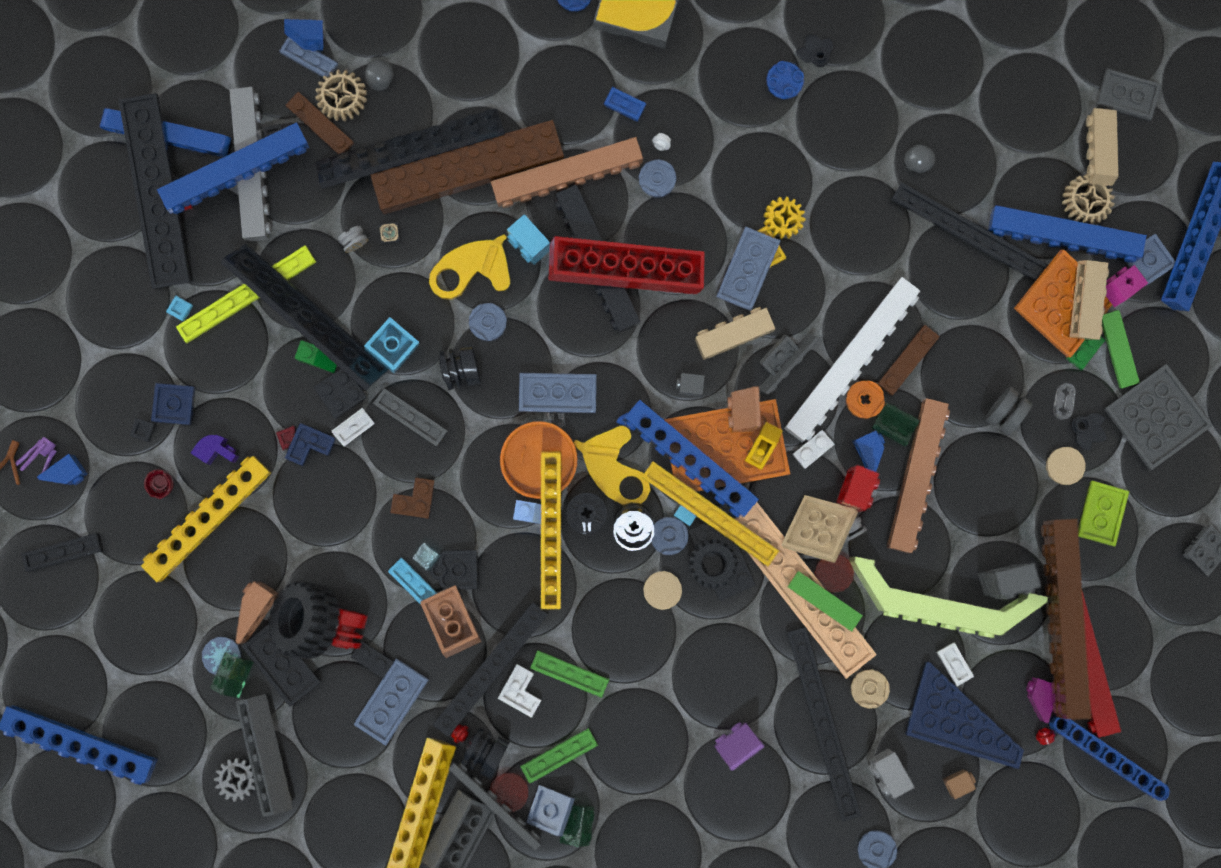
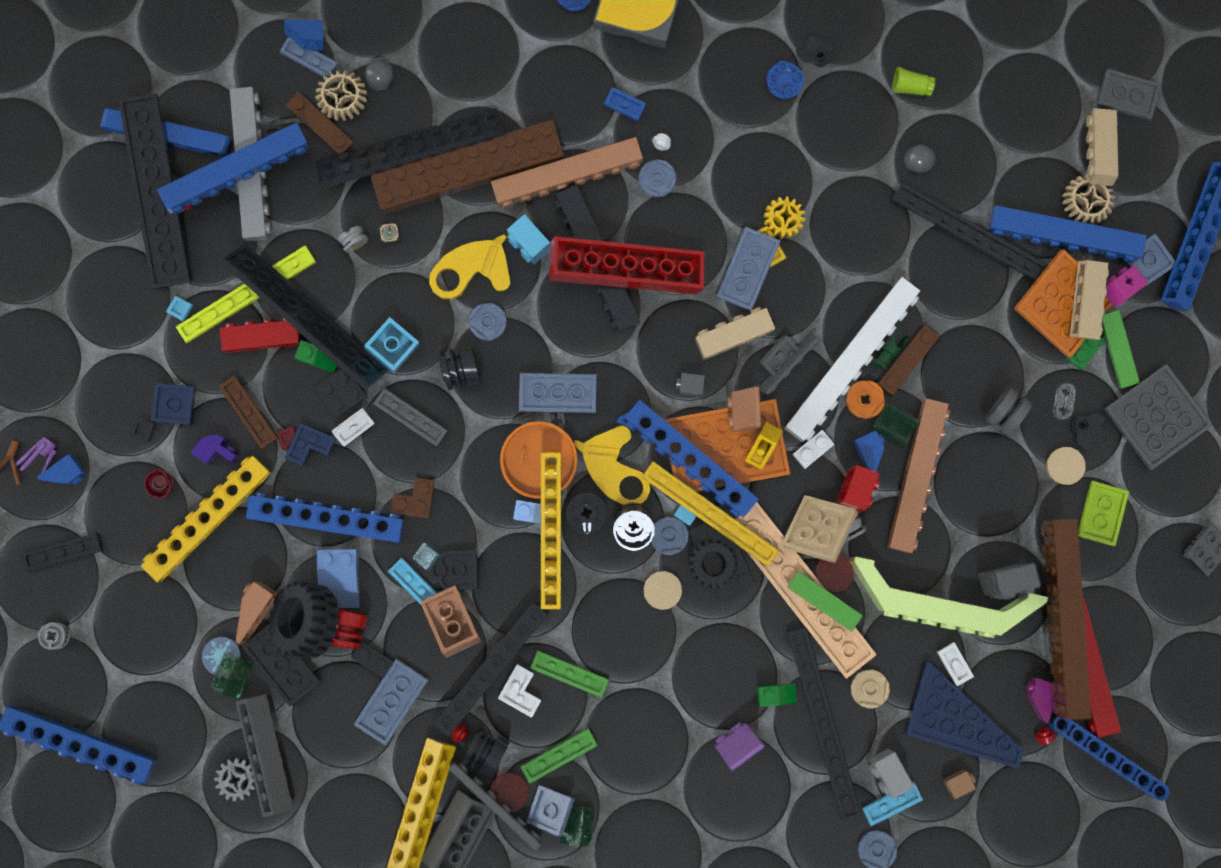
none -> light grey wheel [38,622,70,650]
none -> reddish brown plate [218,376,278,450]
none -> red brick [220,318,301,353]
none -> blue brick [246,493,405,543]
none -> medium blue slope [317,549,360,608]
none -> green slope [756,683,797,707]
none -> medium azure tile [862,782,923,826]
none -> dark green piece [872,328,909,371]
none -> lime plant [892,67,935,96]

